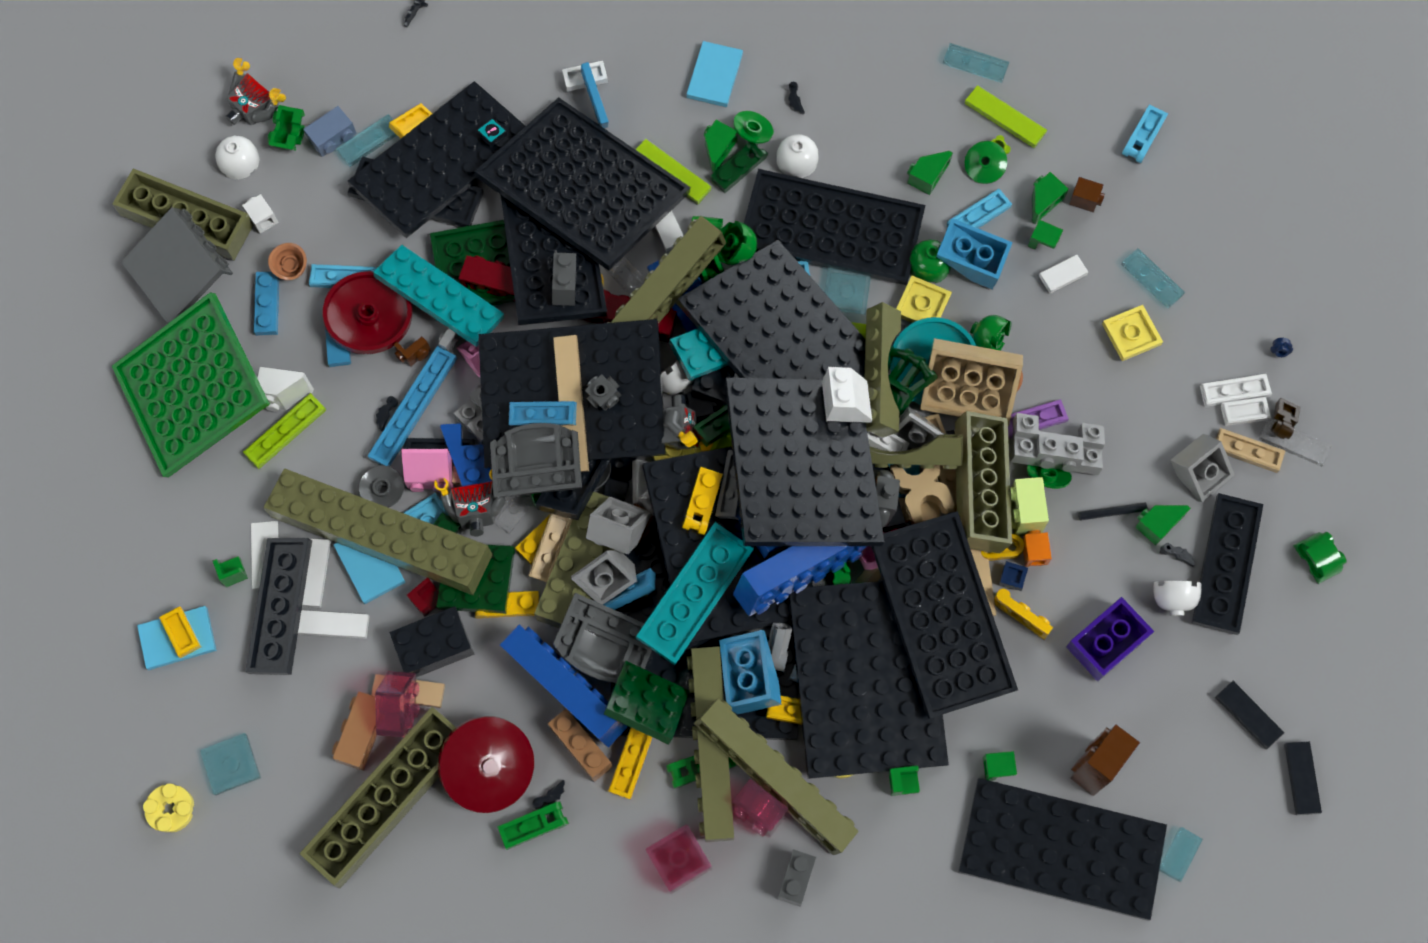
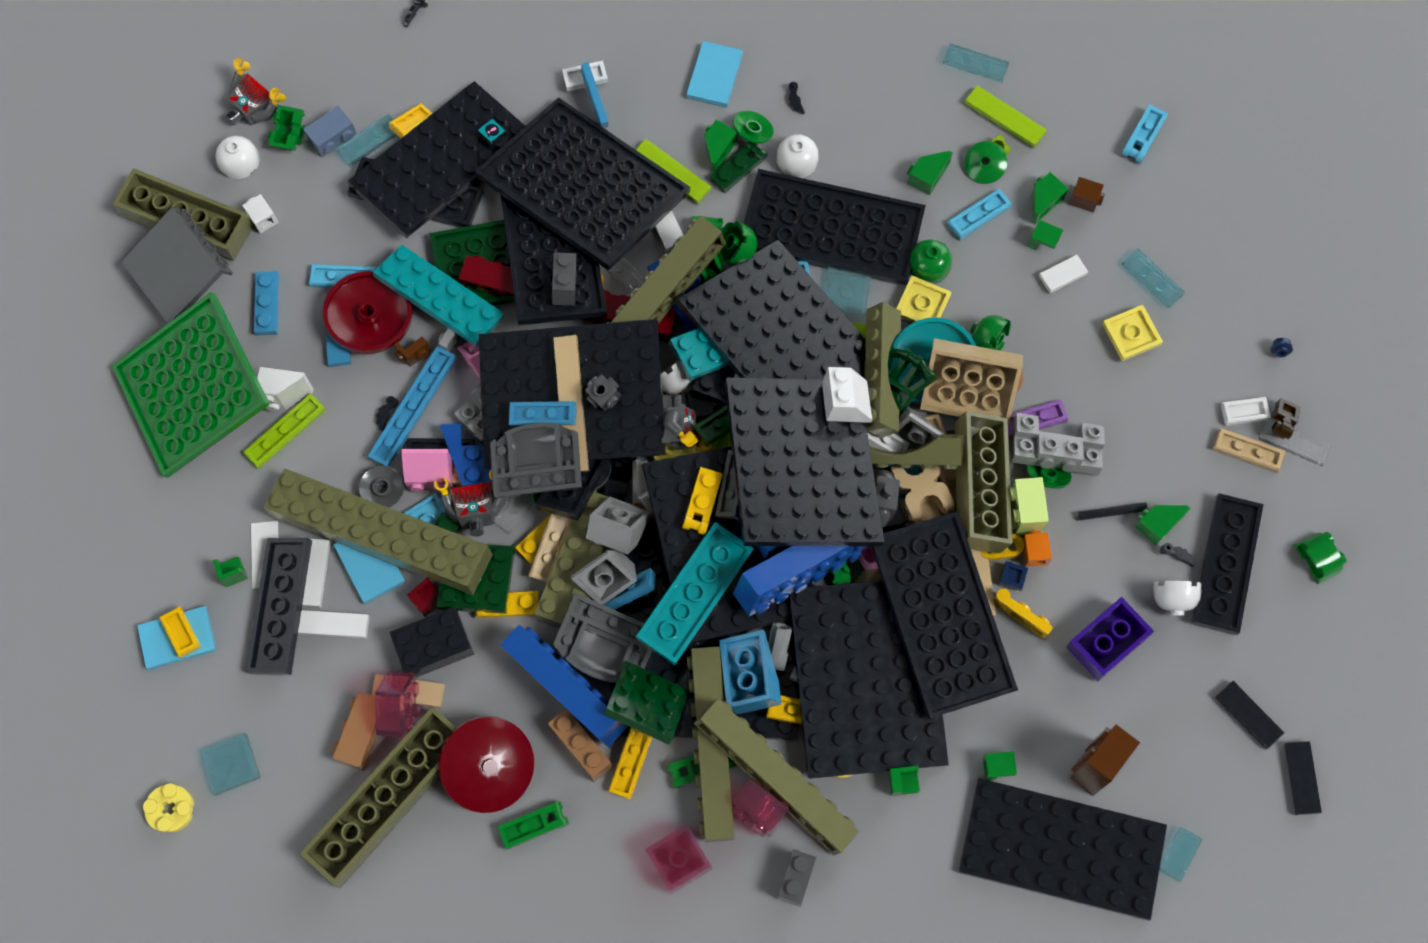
nougat helmet [268,243,307,280] -> none
black piece [532,780,565,809] -> none
dark azure slope [936,218,1013,290] -> none
light grey slope [1170,434,1235,502] -> none
white tile [1200,374,1272,407] -> none

